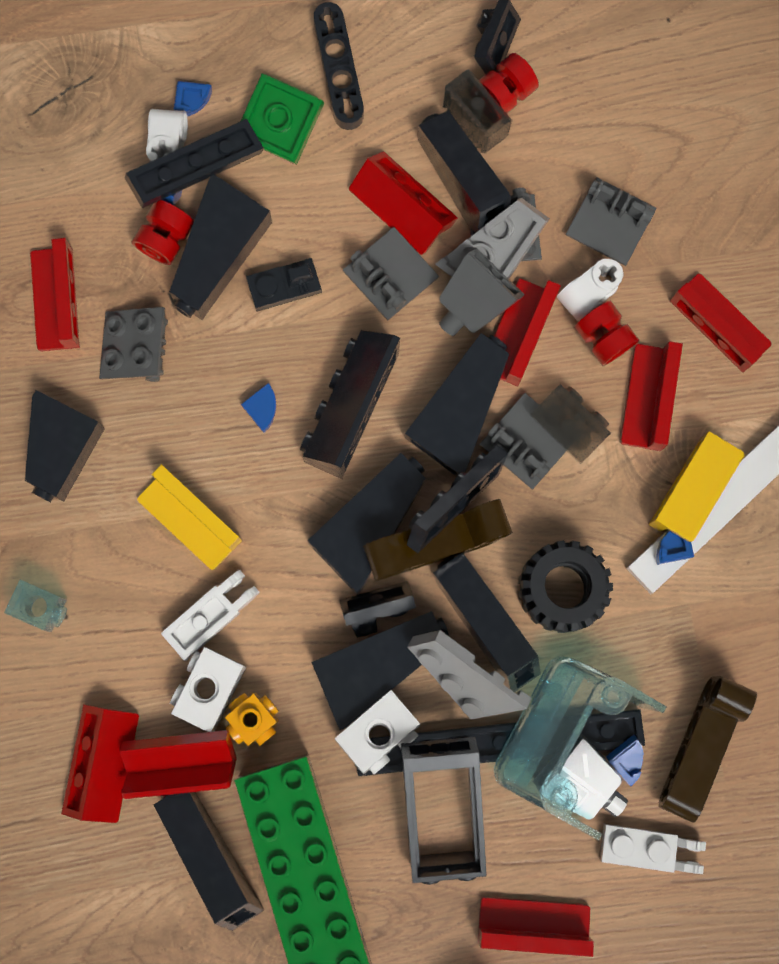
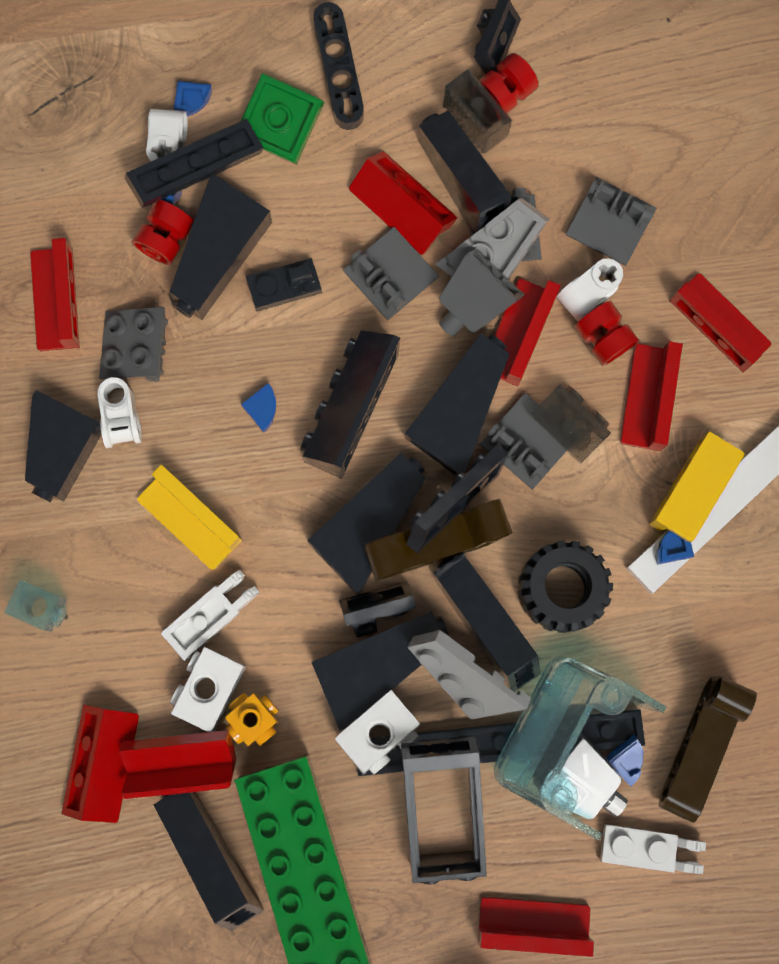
none -> white piece [97,377,142,449]

